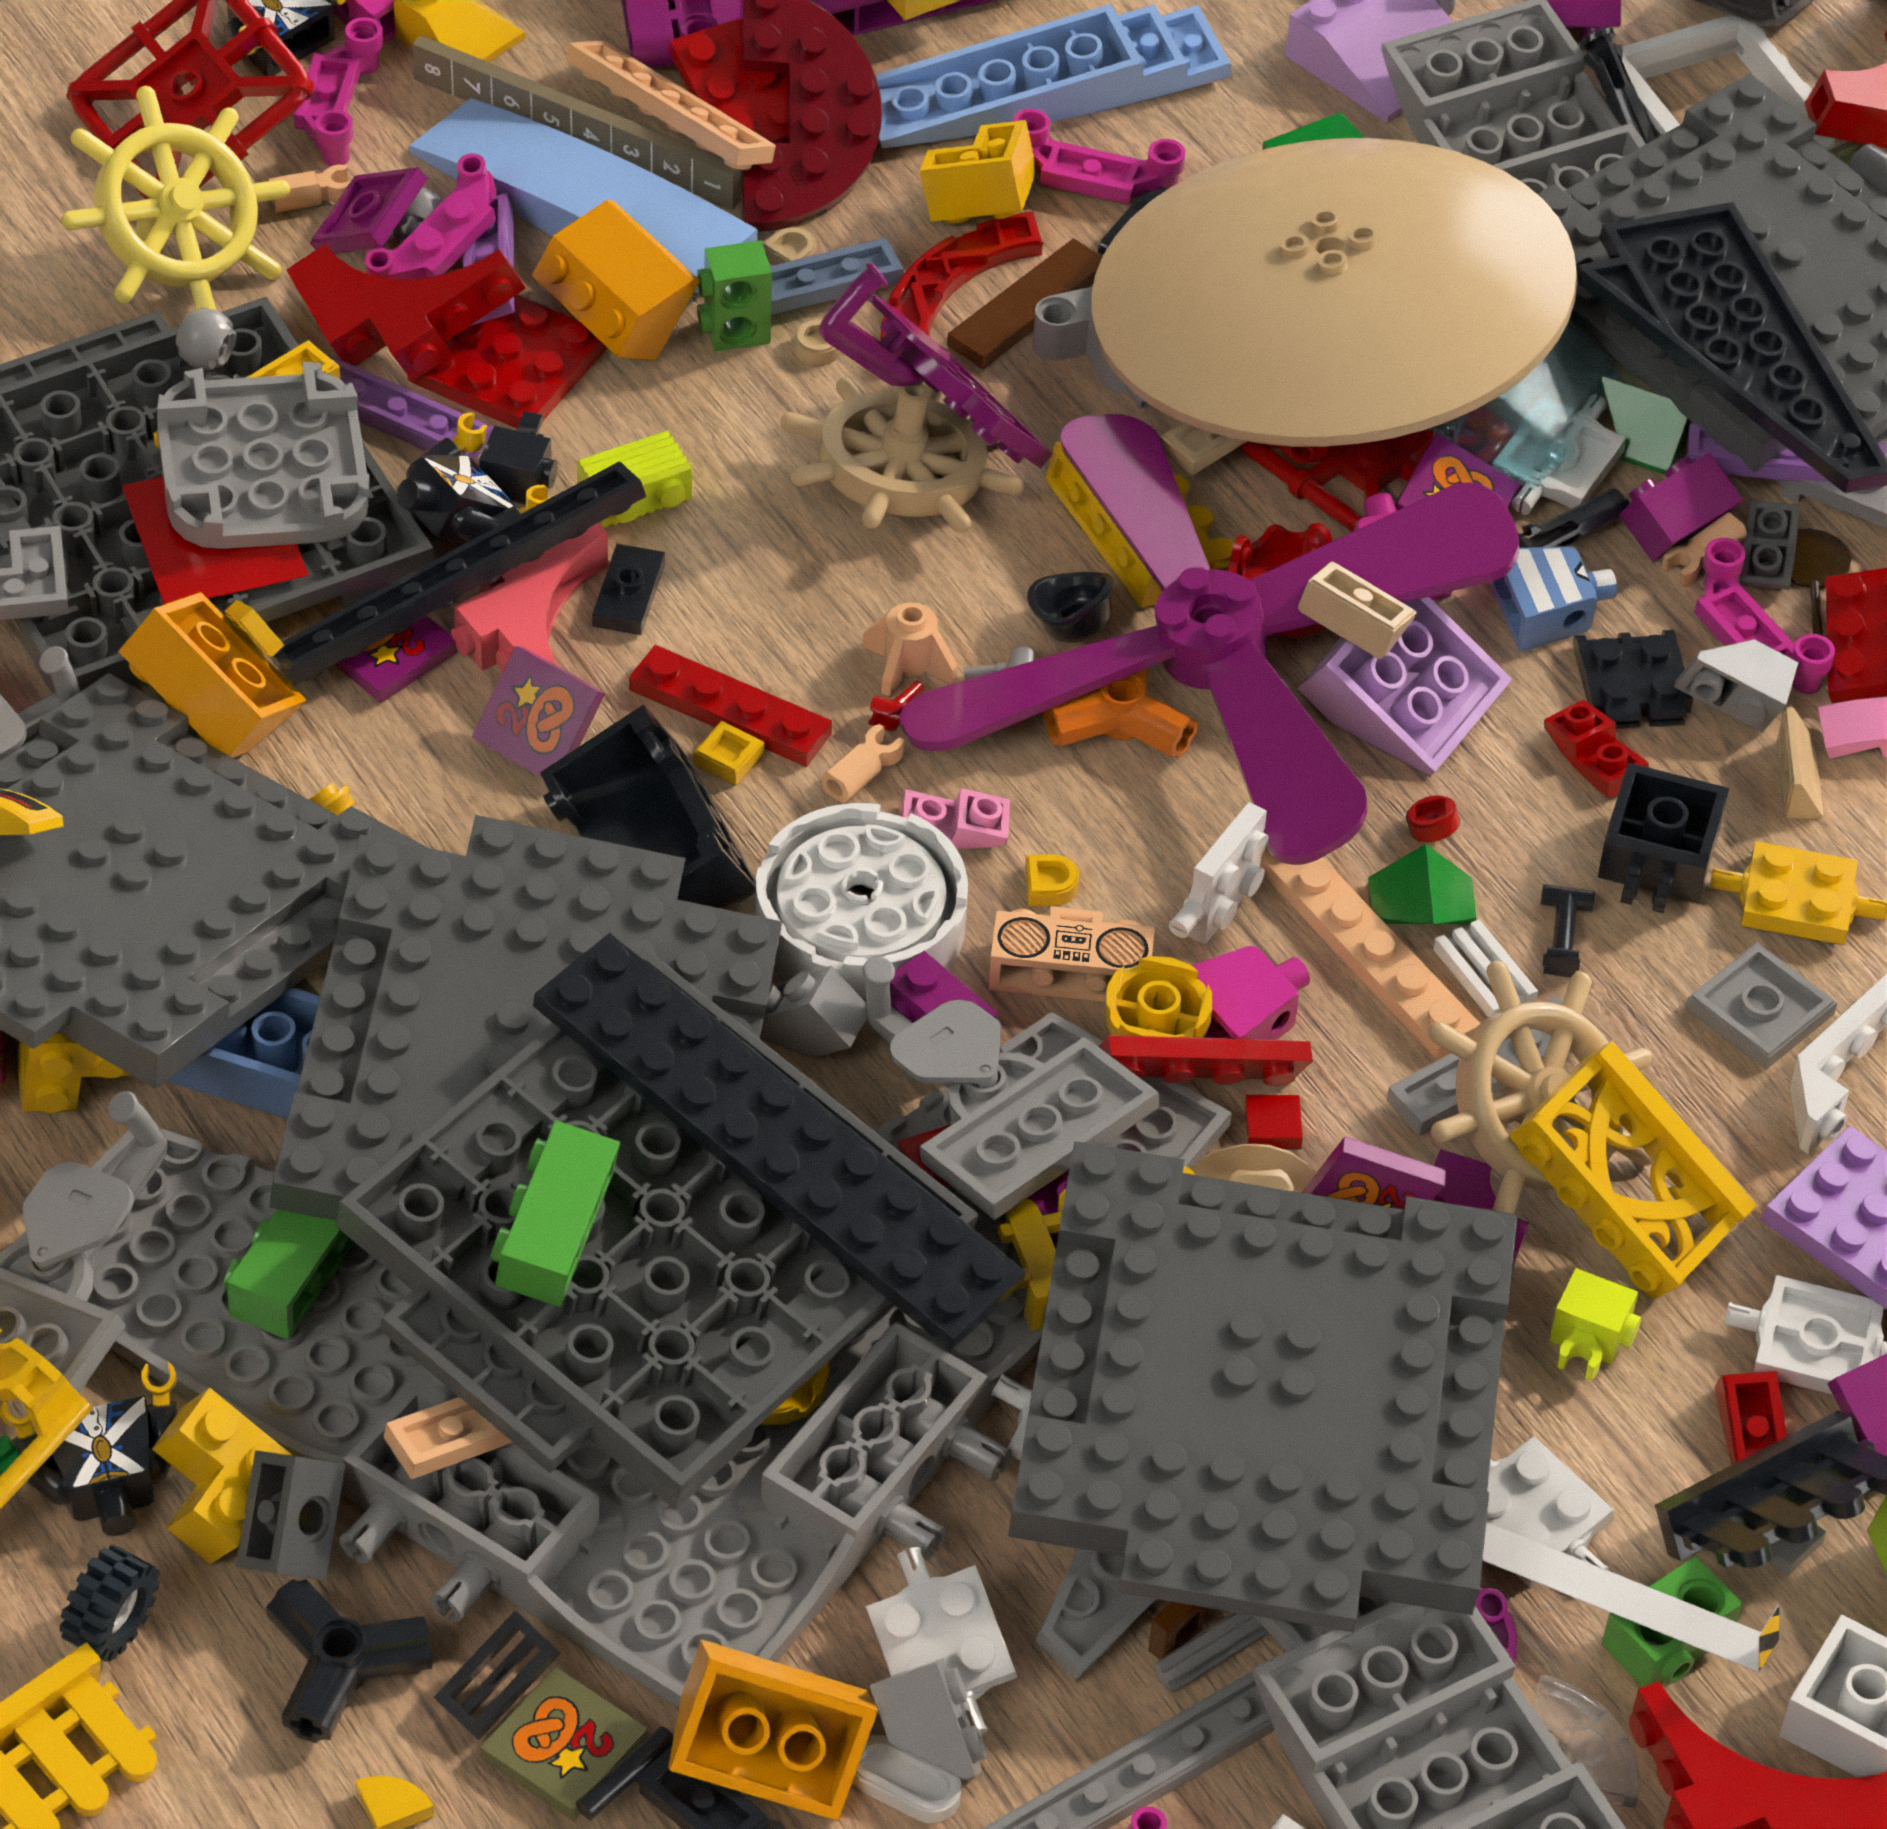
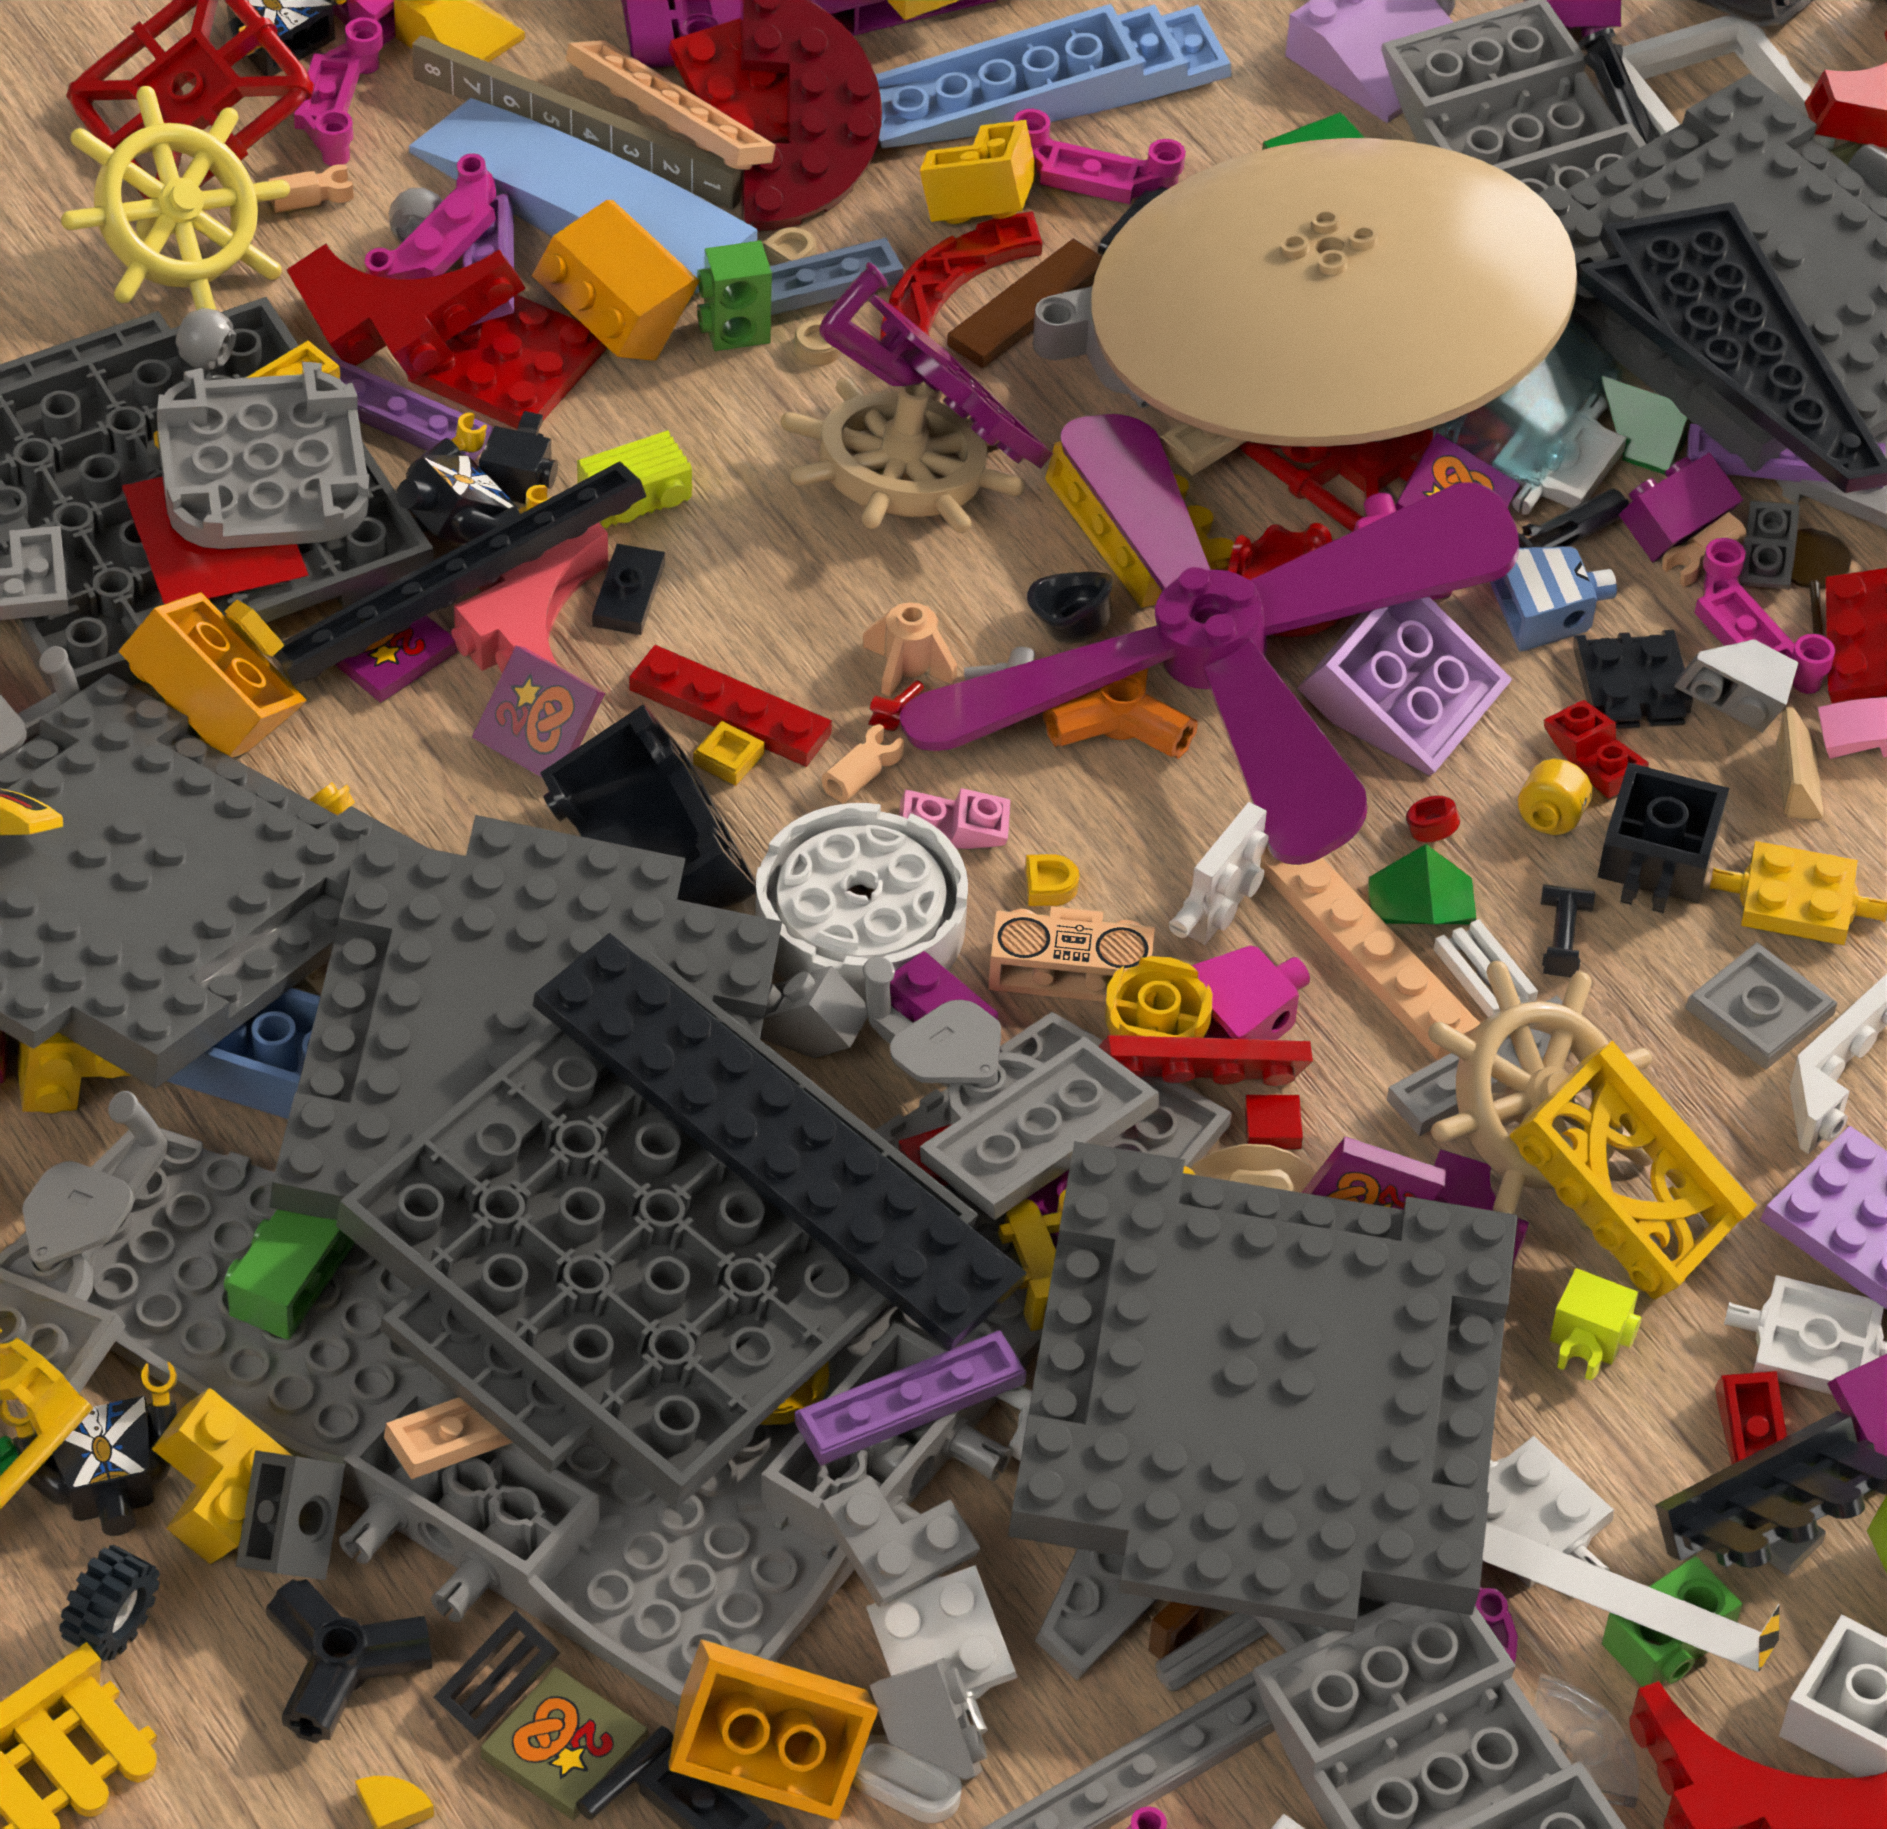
magenta tile [310,167,428,253] -> none
bright green brick [490,1120,620,1307] -> none
tan slope [1298,561,1417,659] -> none
none -> medium lavender tile [795,1330,1026,1466]
none -> light grey plate [818,1476,981,1608]
none -> yellow head [1518,759,1592,835]

